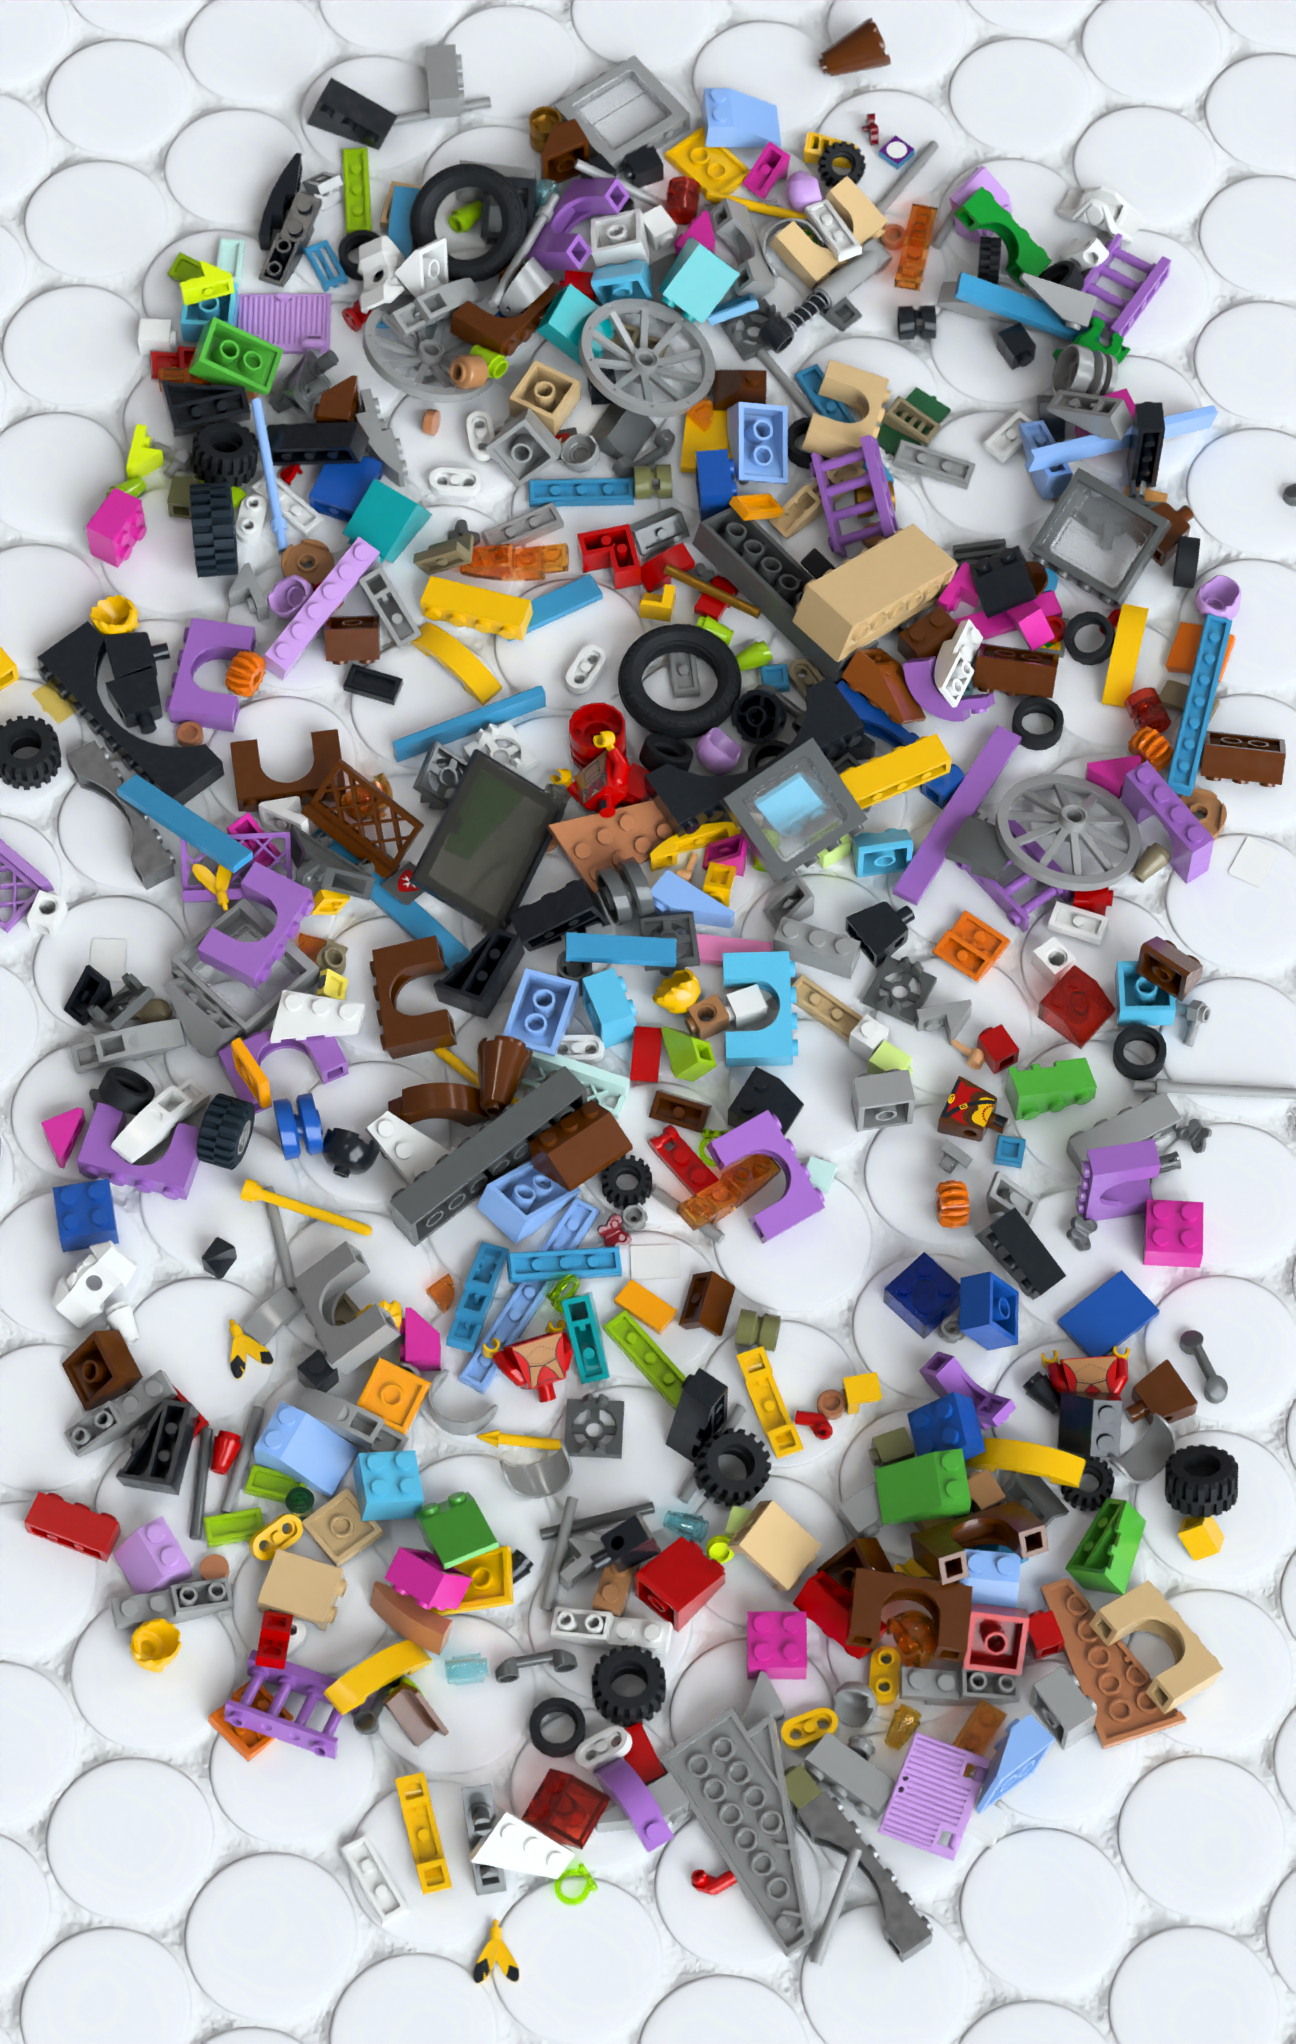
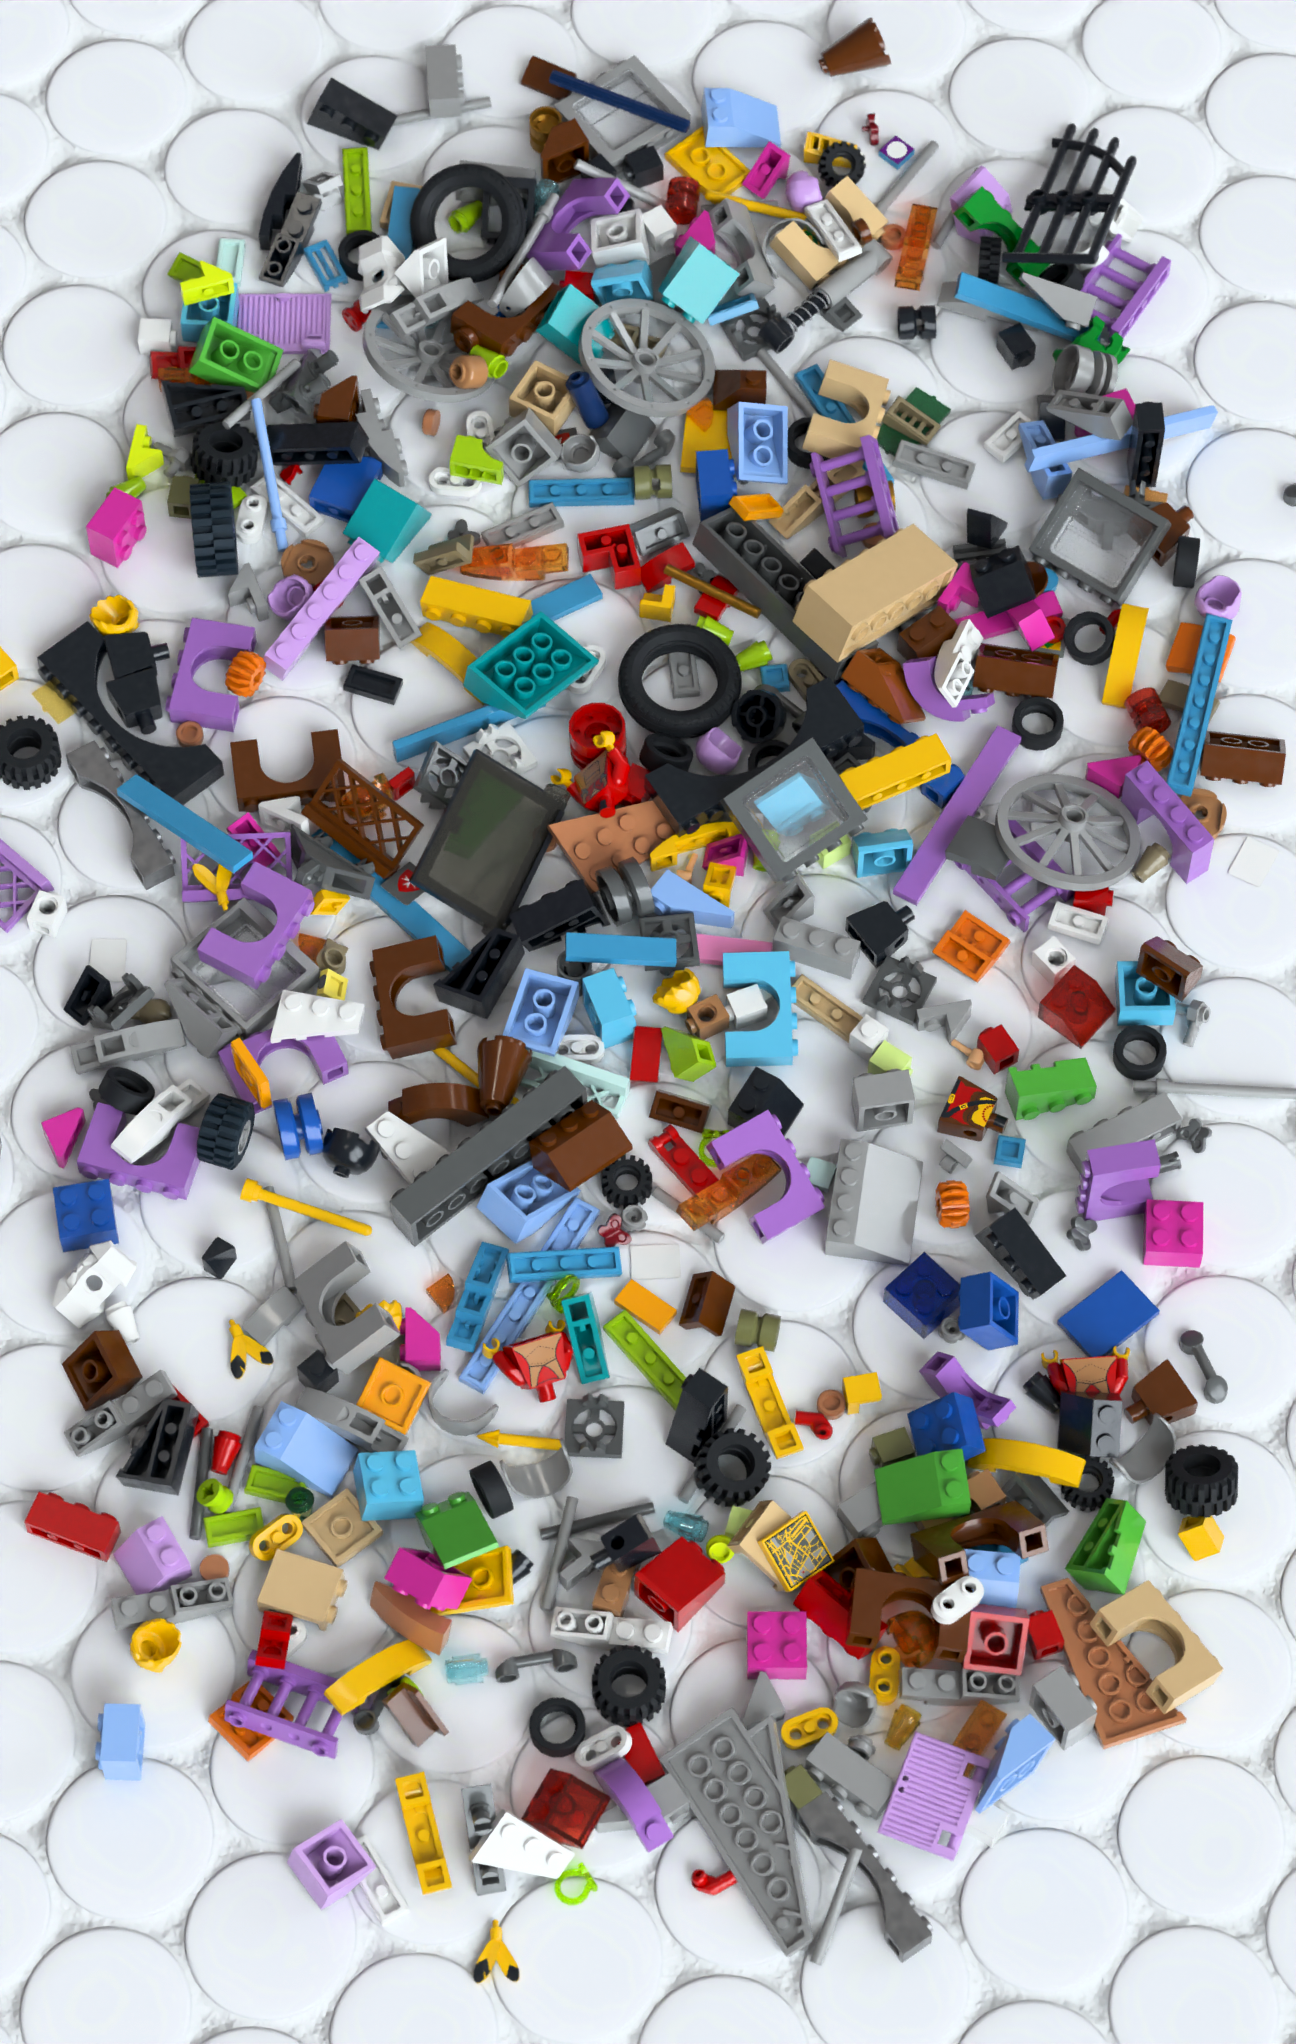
none -> light blue brick [95,1703,146,1781]
none -> lime wheel [196,1478,233,1514]
none -> light grey bar [222,359,301,430]
none -> lavender slope [287,1819,376,1910]
none -> red tile [388,766,415,801]
none -> lime arch [449,435,504,485]
none -> reddish brown tile [453,326,479,353]
none -> teal slope [463,611,599,719]
none -> black tyre [469,1461,514,1519]
none -> reddish brown slope [521,56,577,100]
none -> dark blue axle [549,70,690,133]
none -> dark blue brick [565,371,609,429]
none -> tile [758,1511,834,1592]
none -> light grey slope [825,1139,923,1266]
none -> reddish brown tile [851,218,872,245]
none -> white plate [931,1576,984,1624]
none -> black slope [967,508,1008,549]
none -> black piece [1002,123,1137,264]

